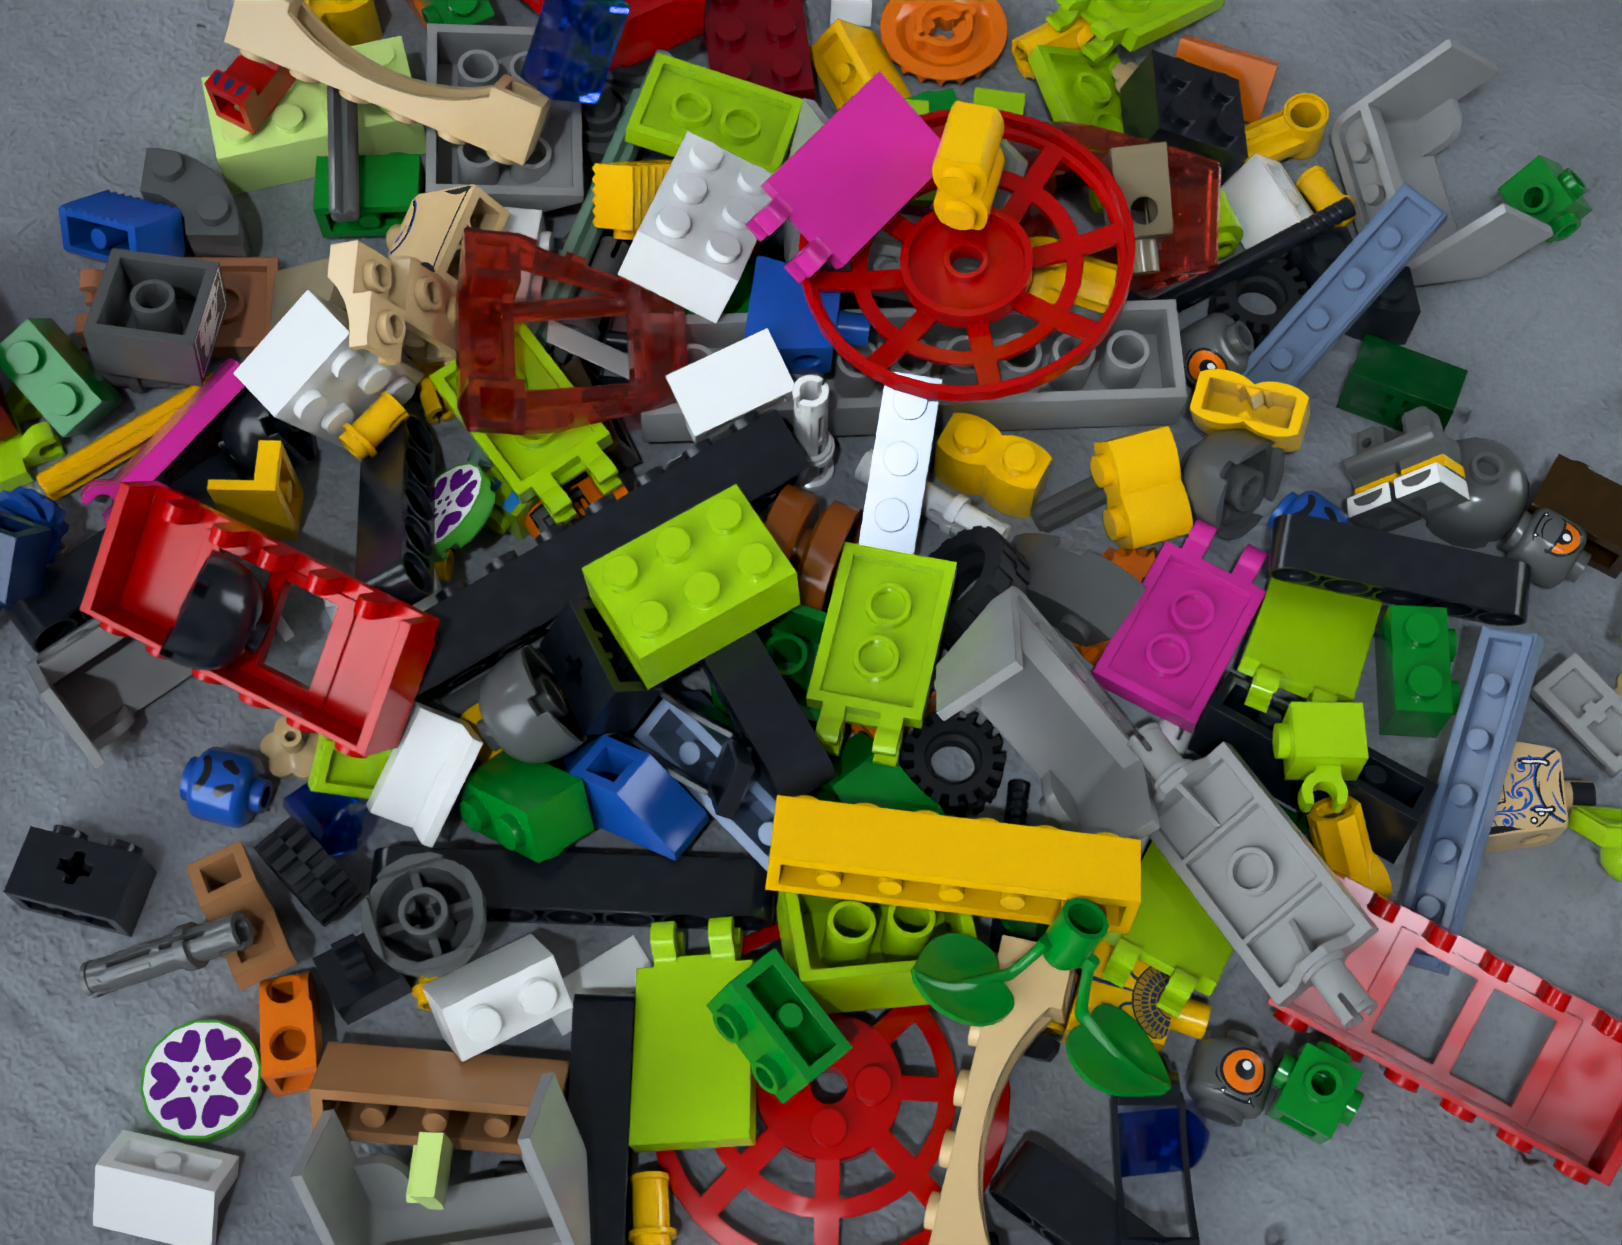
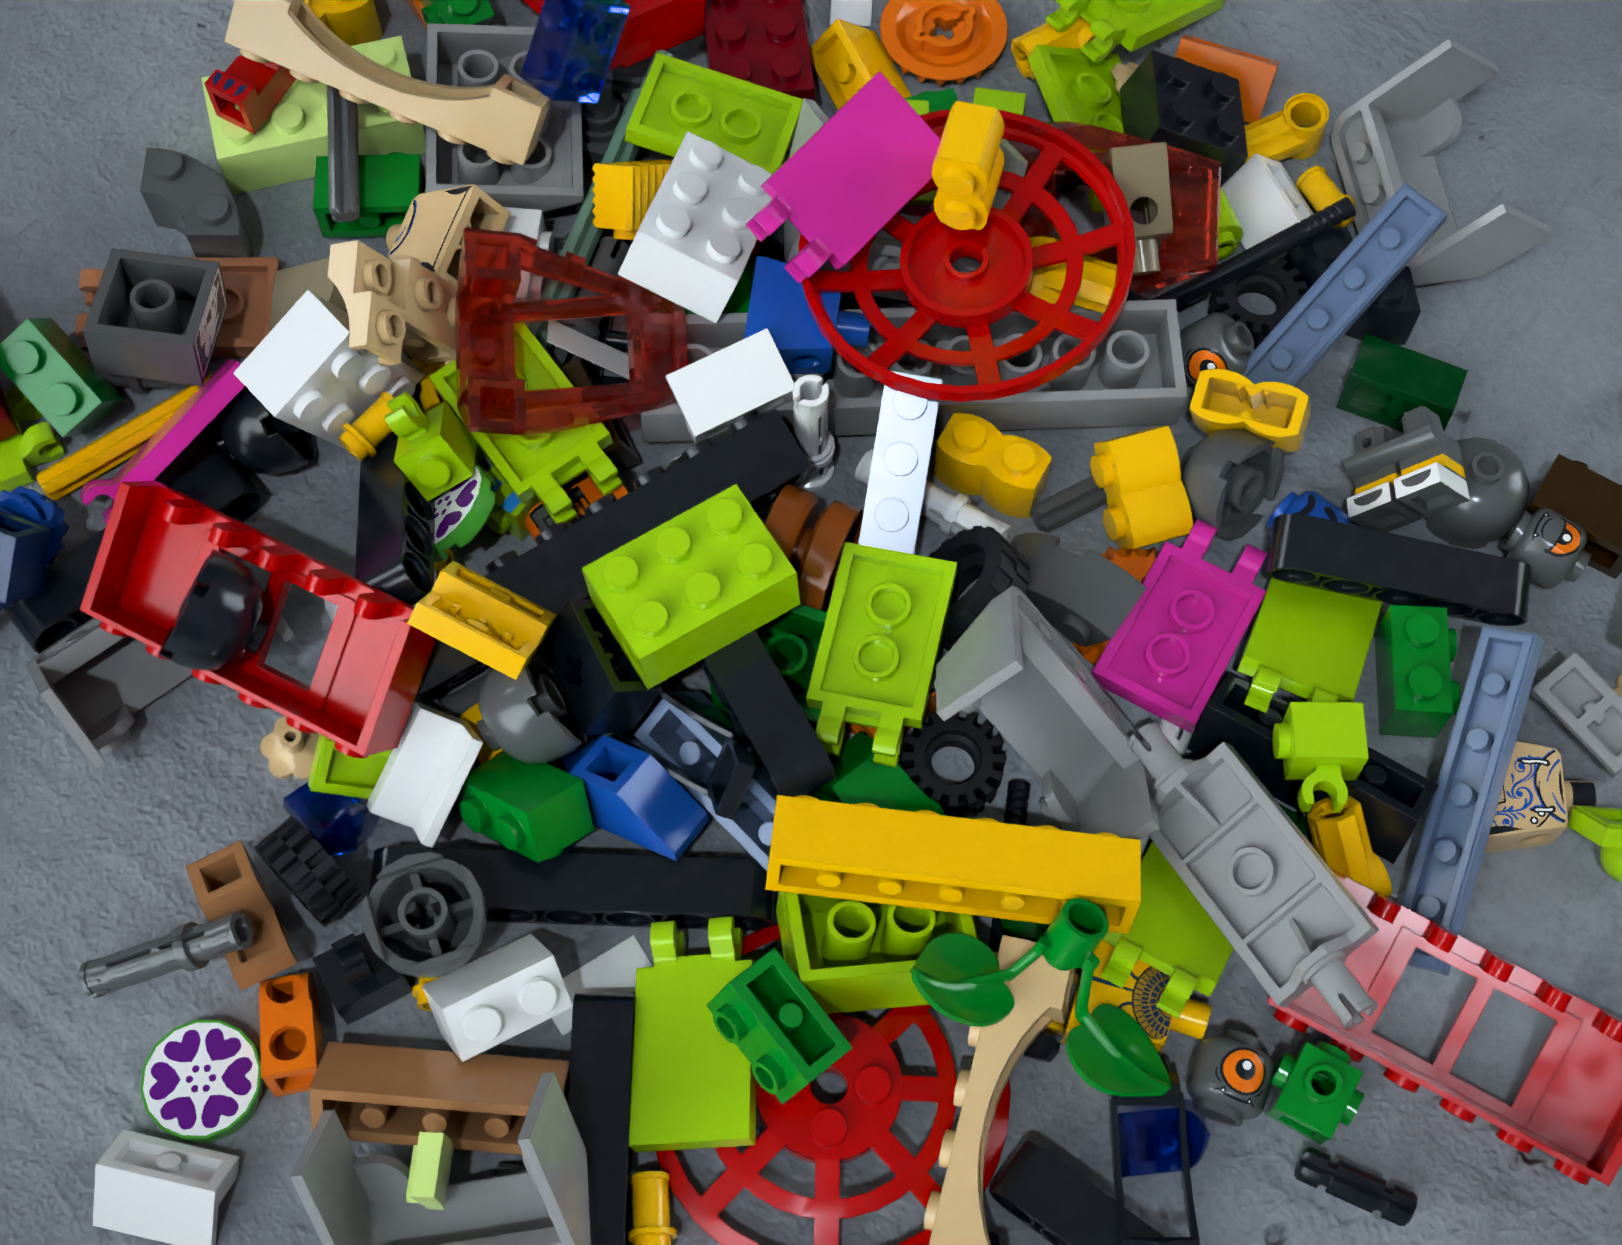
black brick [3,825,157,937] -> none
blue brick [58,189,185,263] -> none
blue head [180,747,273,828] -> none
yellow panel [207,440,304,540] -> none
green brick [1498,155,1592,243] -> none
none -> lime brick [384,391,477,502]
none -> yellow slope [407,561,557,680]
none -> black axle [1294,1147,1418,1226]

